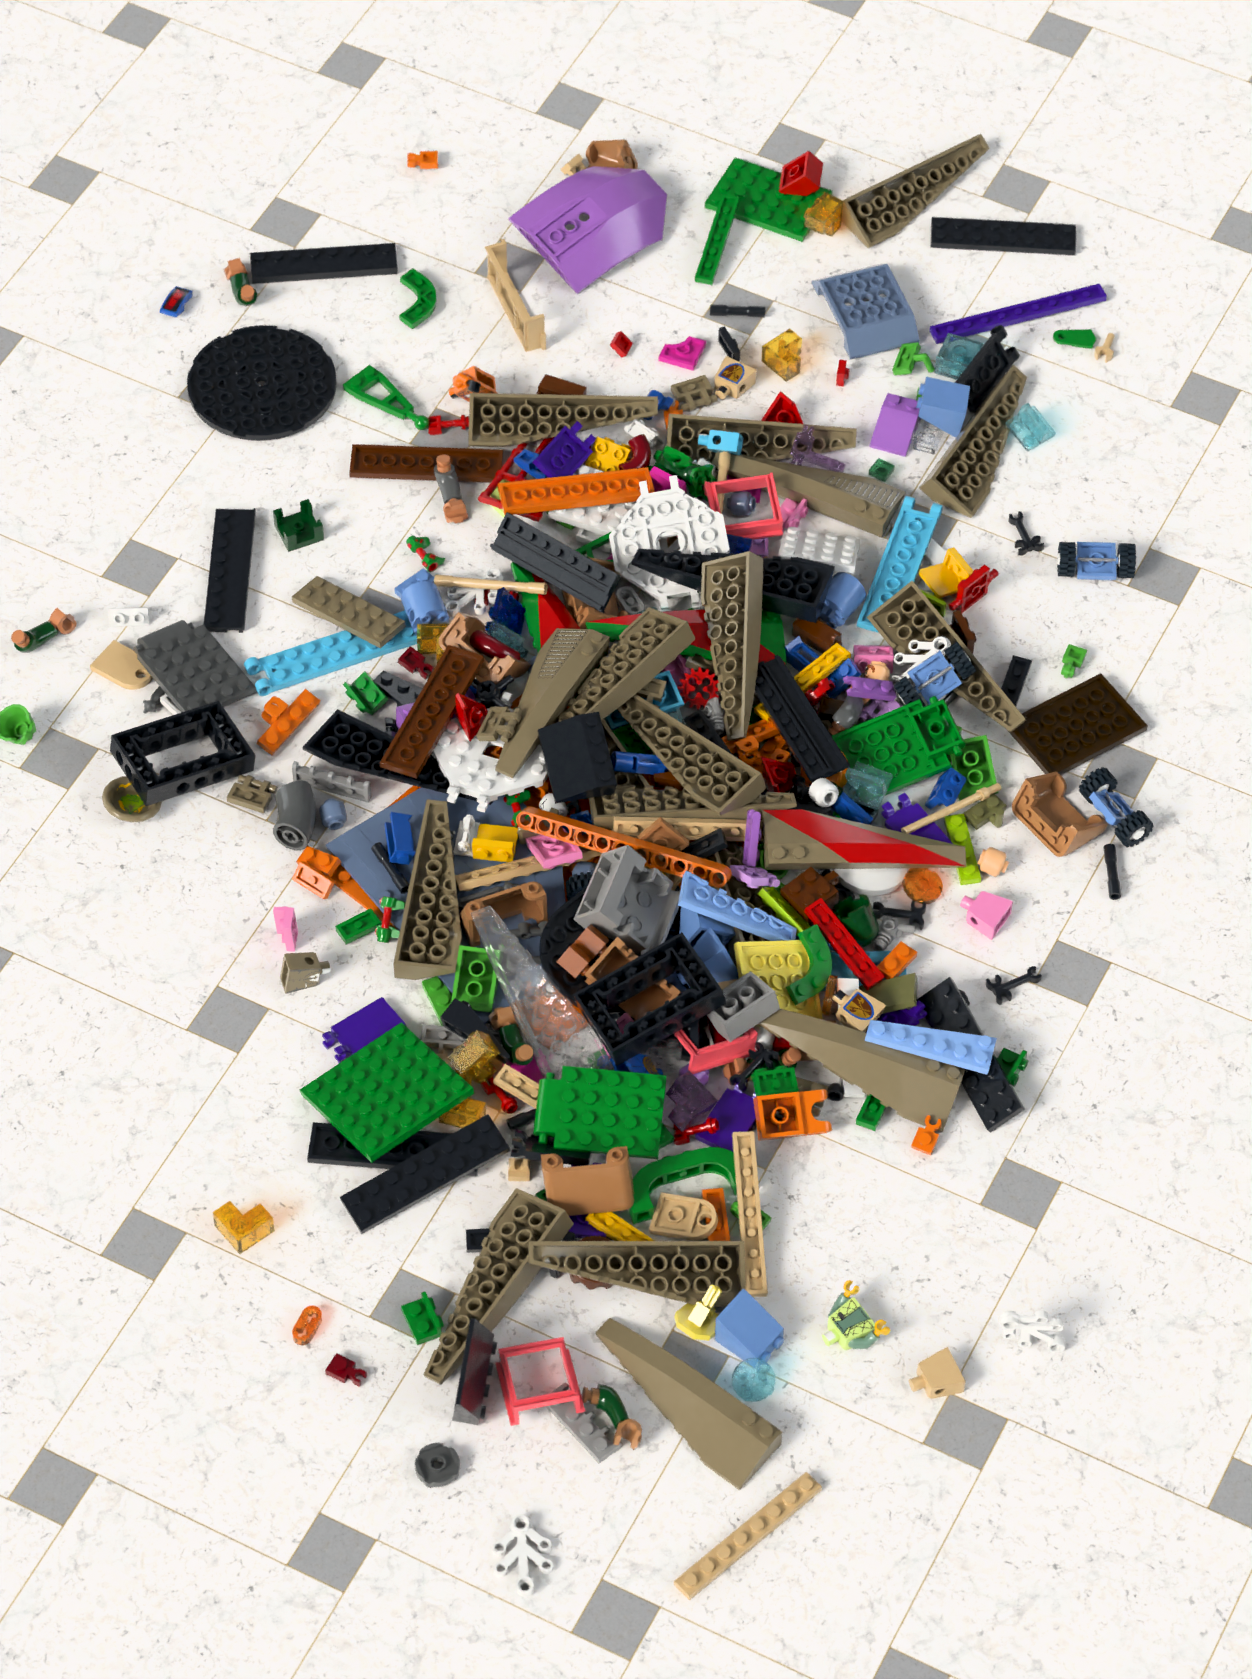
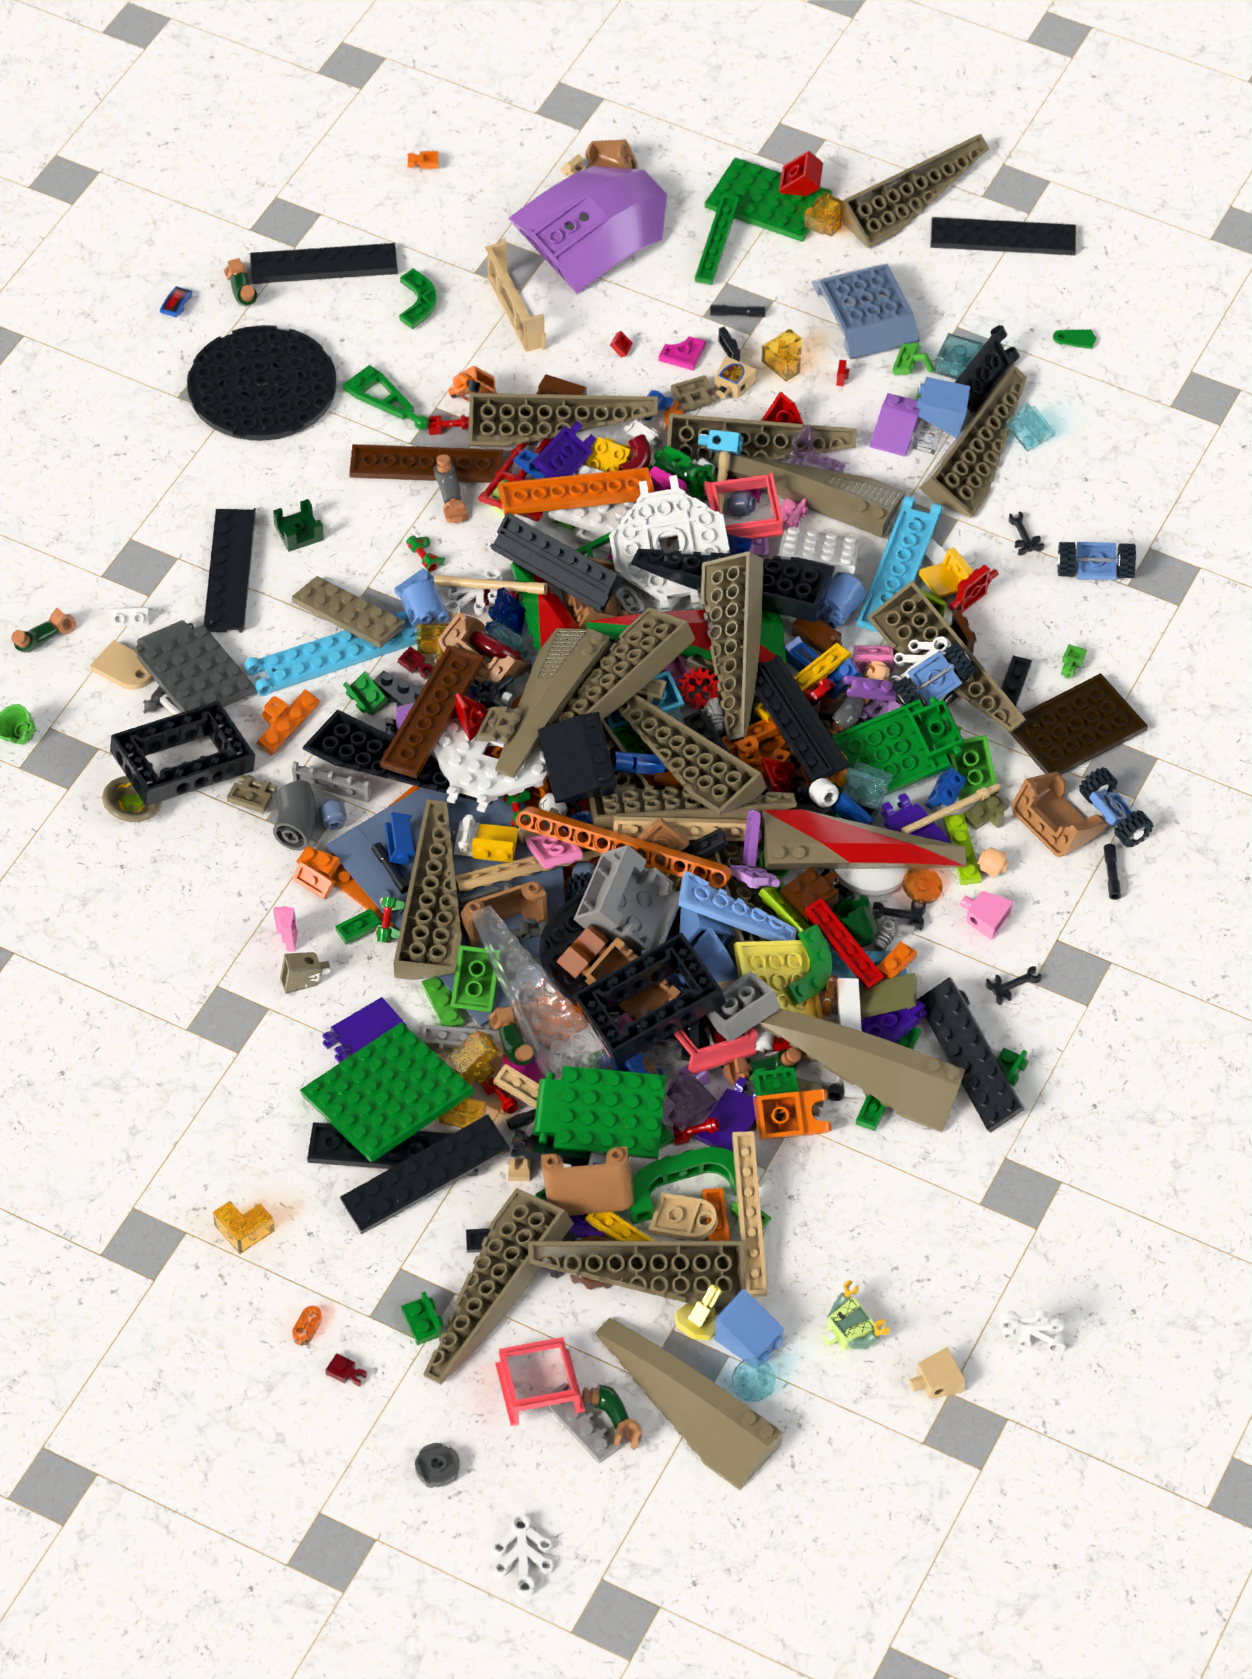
black slope [440,998,512,1067] -> none
slope [452,1318,497,1425] -> none
tan plate [674,1472,822,1600] -> none
black bar [730,1042,780,1091] -> none
torso [832,989,886,1032] -> none
light blue wing [865,1020,997,1075] -> none
clear green plate [868,458,895,482] -> none
orange plate [911,1115,941,1155] -> none
dark purple plate [930,283,1107,344] -> none
tan bar [1094,333,1115,363] -> none

